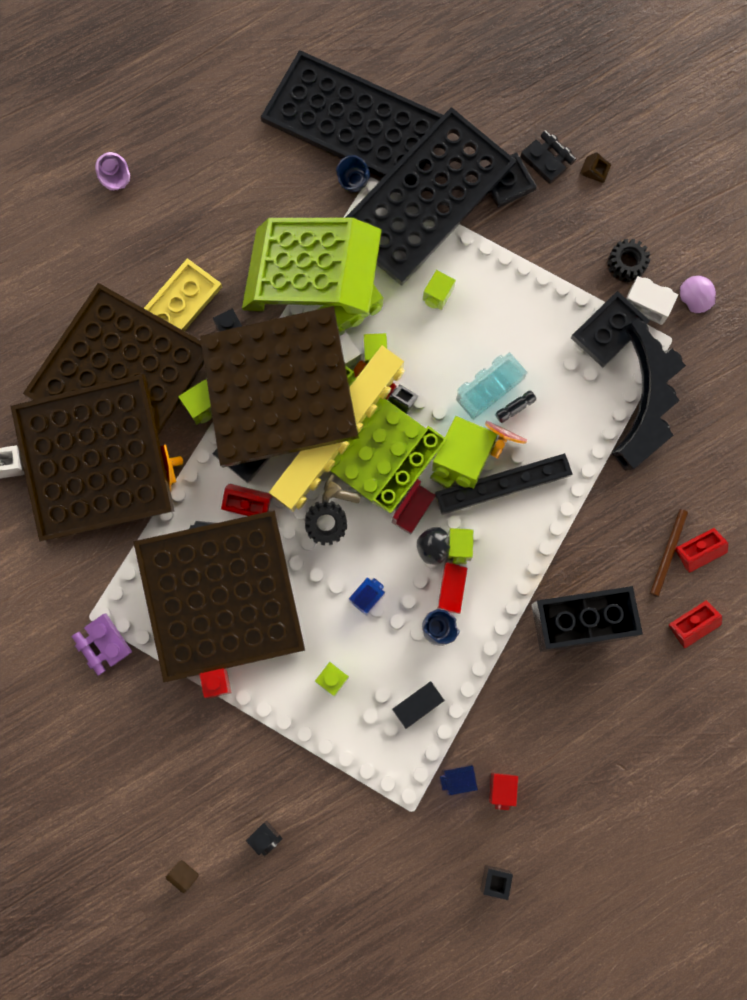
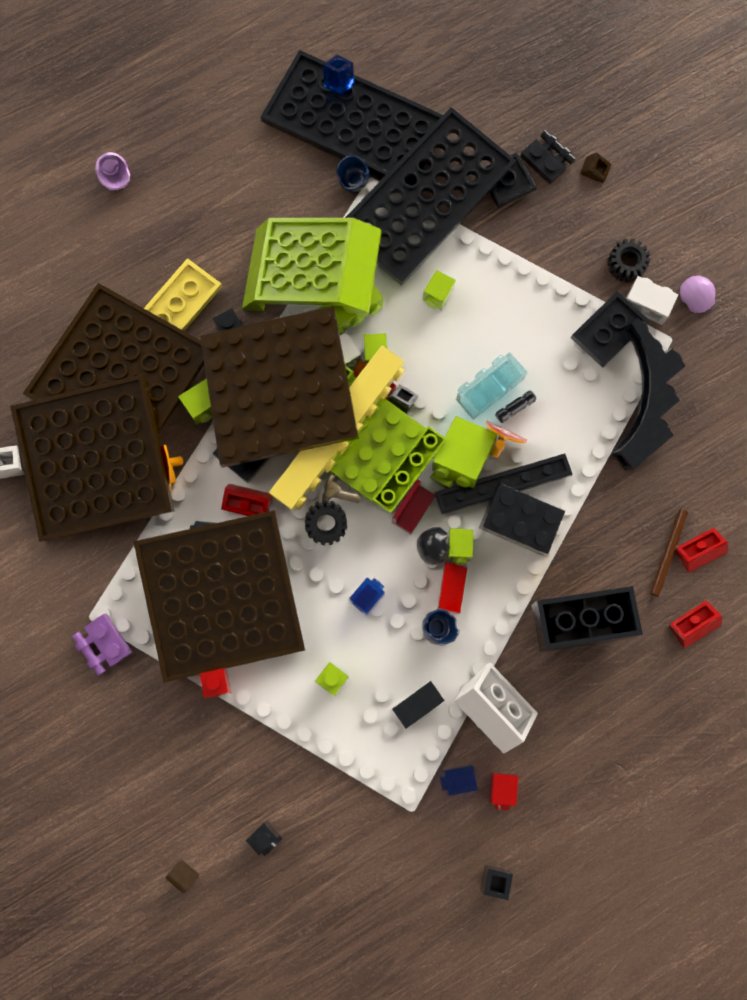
none -> clear blue brick [323,55,354,95]
none -> white slope [455,662,538,754]
none -> black brick [479,483,565,555]

